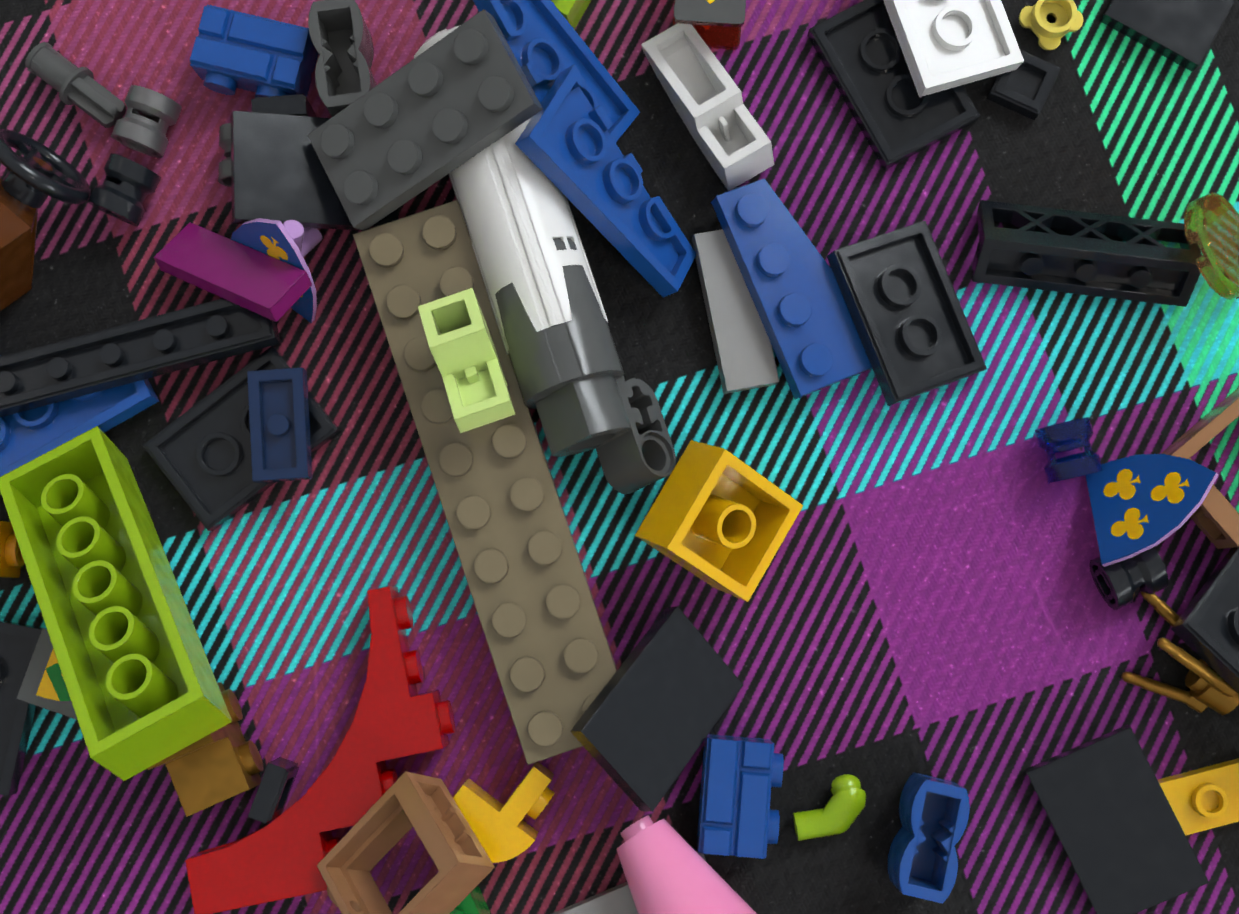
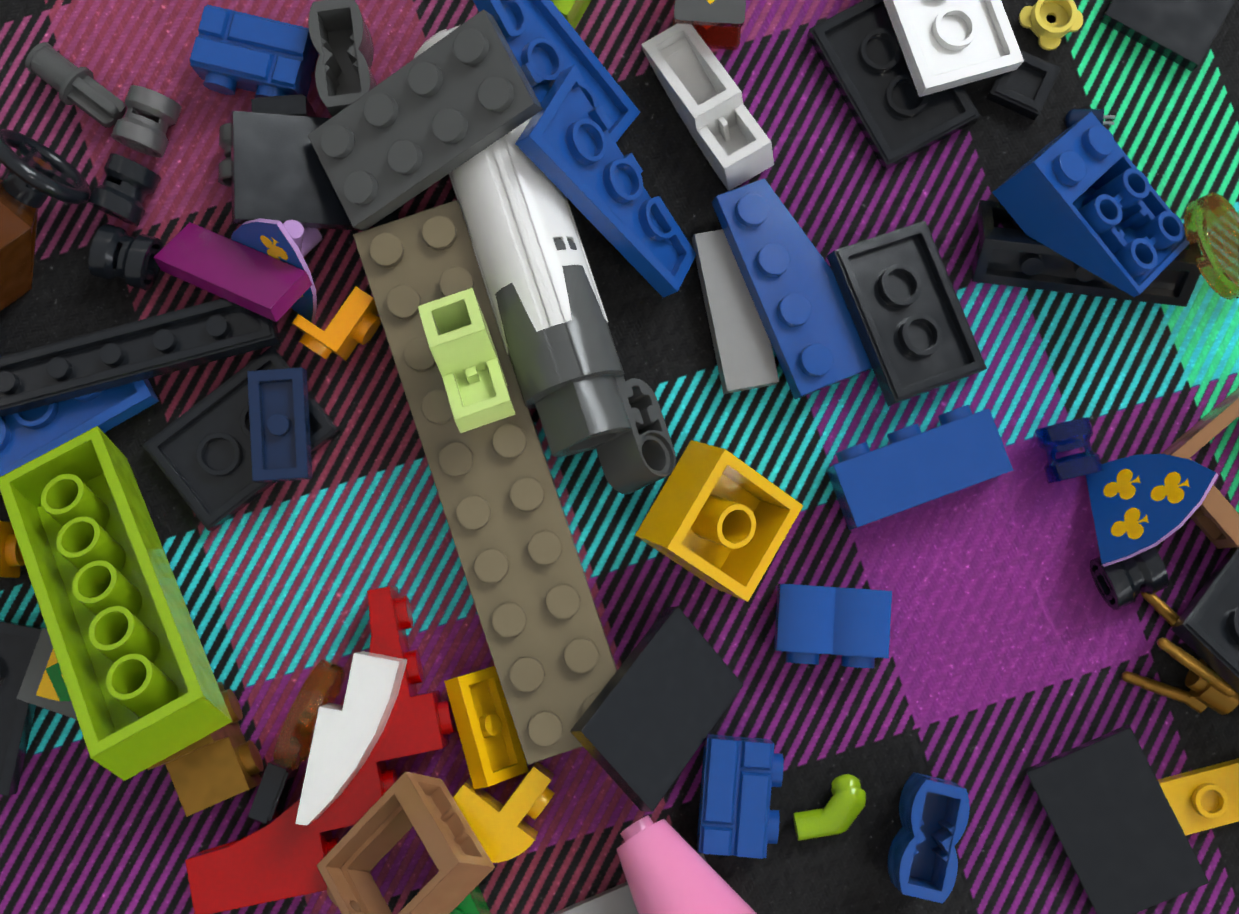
none -> black wheel [88,224,163,291]
none -> clear orange tile [273,659,345,770]
none -> light orange bracket [292,286,381,361]
none -> white slope [295,651,407,826]
none -> yellow plate [444,666,529,790]
none -> blue brick [774,584,892,668]
none -> blue brick [826,405,1013,530]
none -> blue slope [992,111,1194,297]
none -> dark blue piece [1065,109,1115,128]

